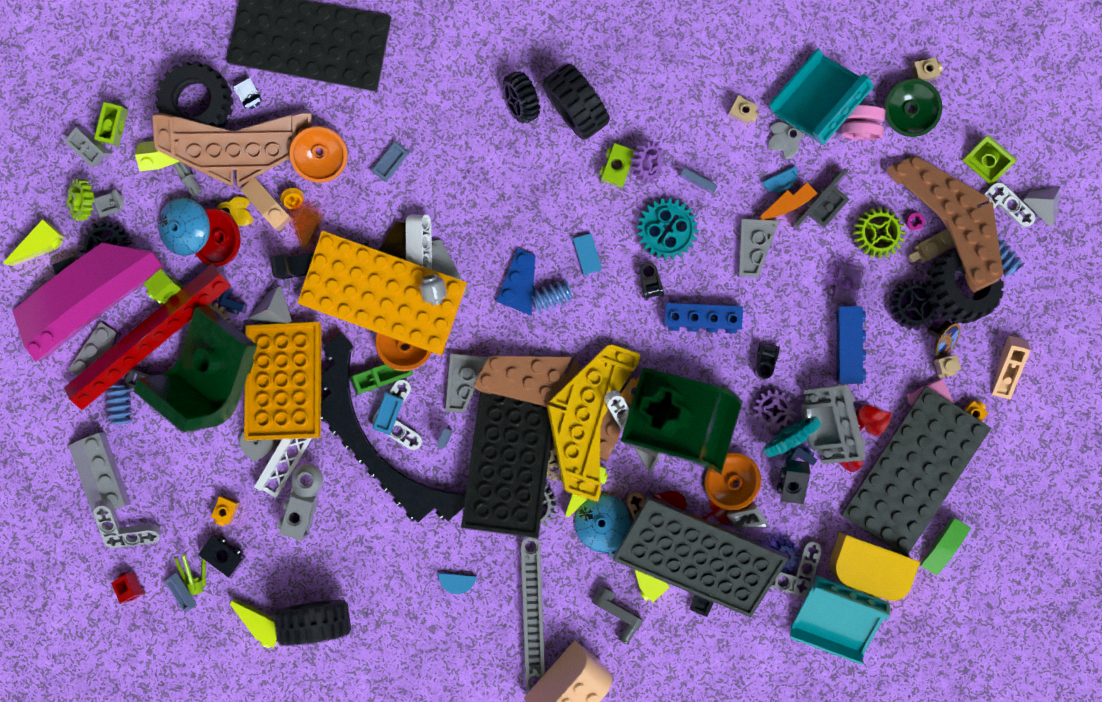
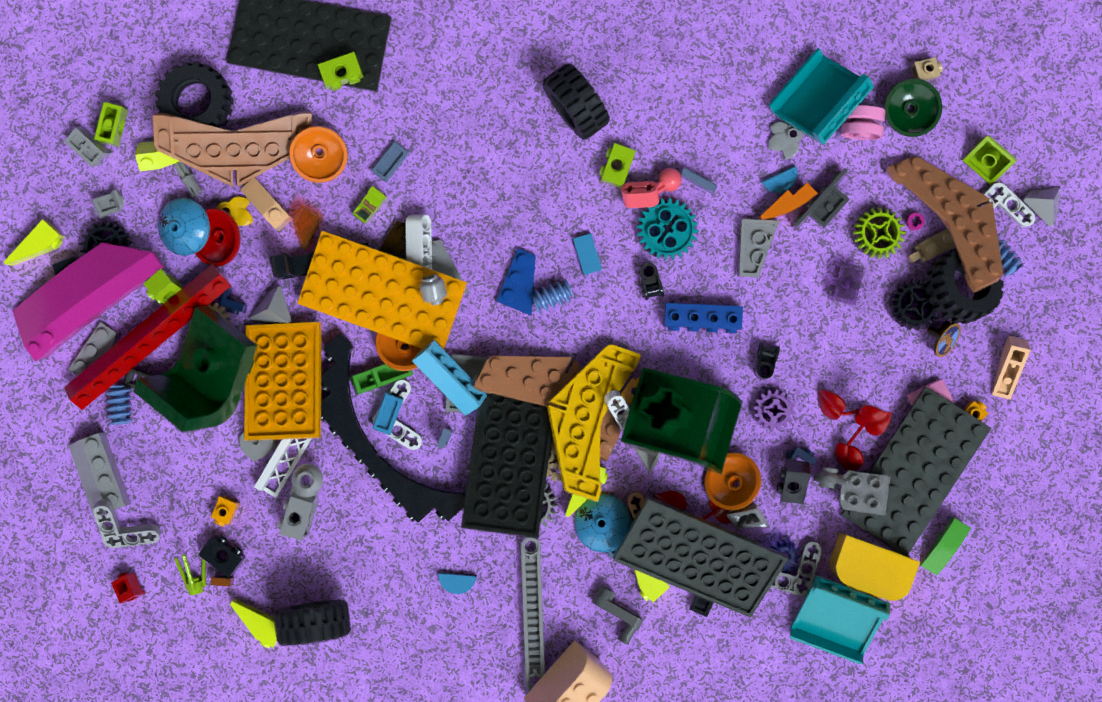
lime gear [66,179,94,221] -> none
sand blue tile [165,572,197,613] -> none
bracket [233,77,262,109] -> none
light orange hat [280,188,304,209] -> none
black gear [502,71,540,124] -> none
medium lavender gear [630,141,665,183] -> none
tan brick [728,95,759,125] -> none
teal gear [762,416,821,457] -> none
light grey slope [802,384,865,464] -> none
blue brick [836,306,866,384] -> none
tan brick [933,355,961,378] -> none
none -> dark orange tile [211,575,234,587]
none -> lime brick [318,52,364,91]
none -> lime leg [353,186,388,224]
none -> medium azure brick [412,340,487,416]
none -> coral beam [621,168,682,208]
none -> light grey brick [813,467,890,516]

